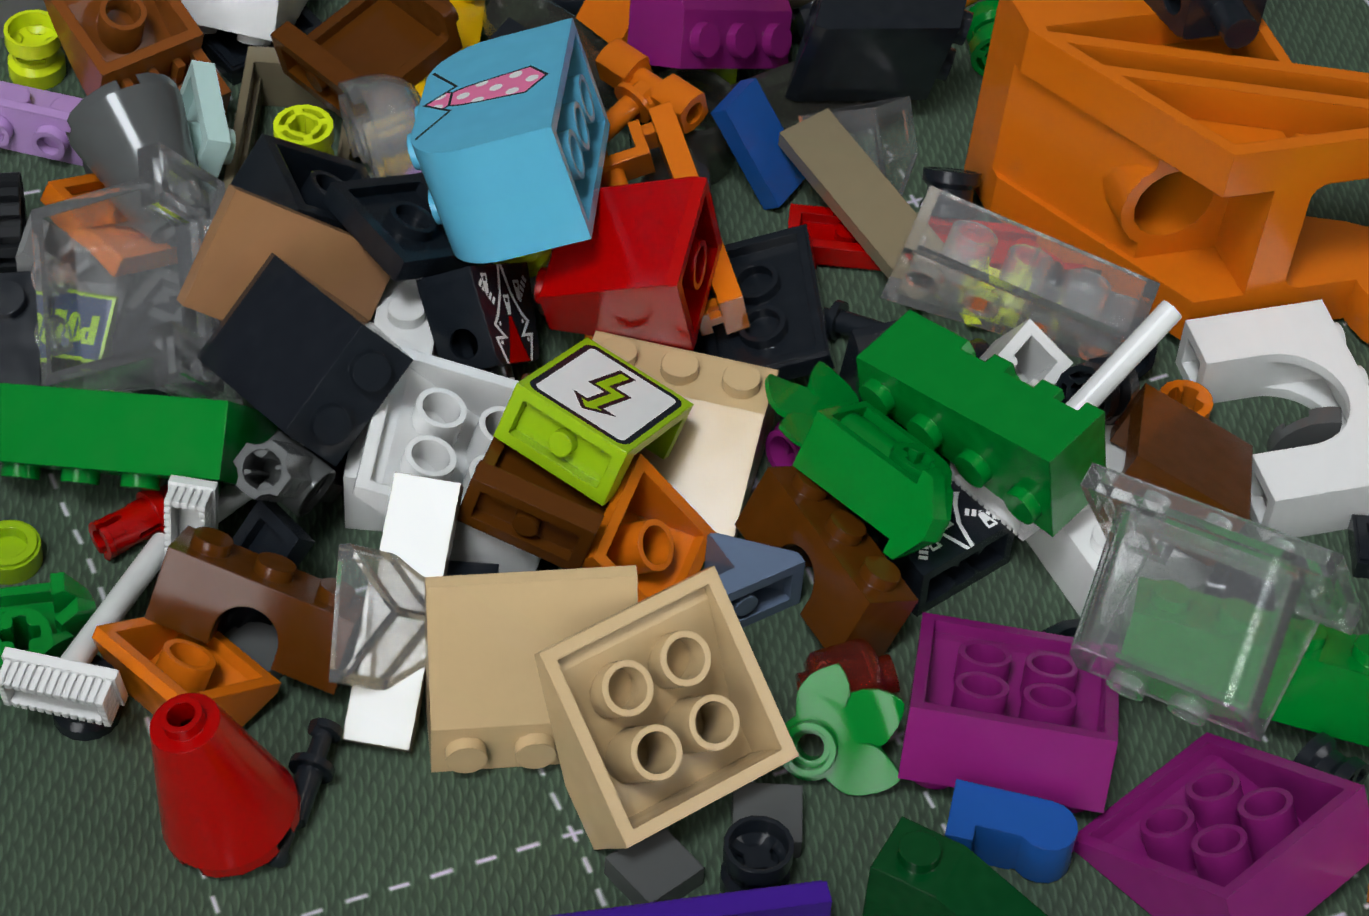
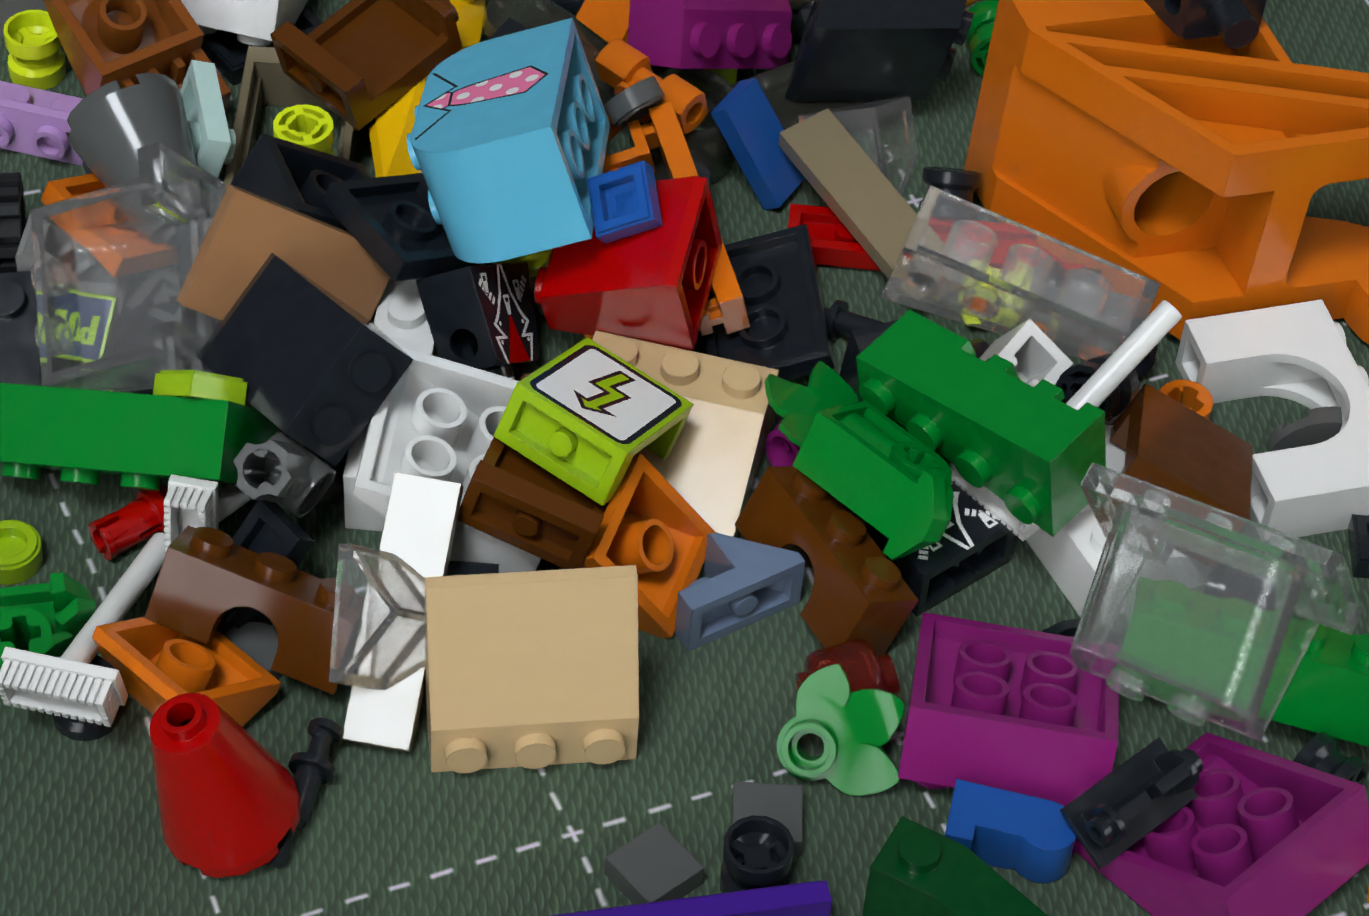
clear cylinder [338,73,422,178] -> none
tan slope [534,566,799,850] -> none
none -> lime tile [153,370,247,405]
none -> blue tile [587,160,663,244]
none -> dark grey tile [604,76,665,127]
none -> black hinge [1060,737,1203,870]

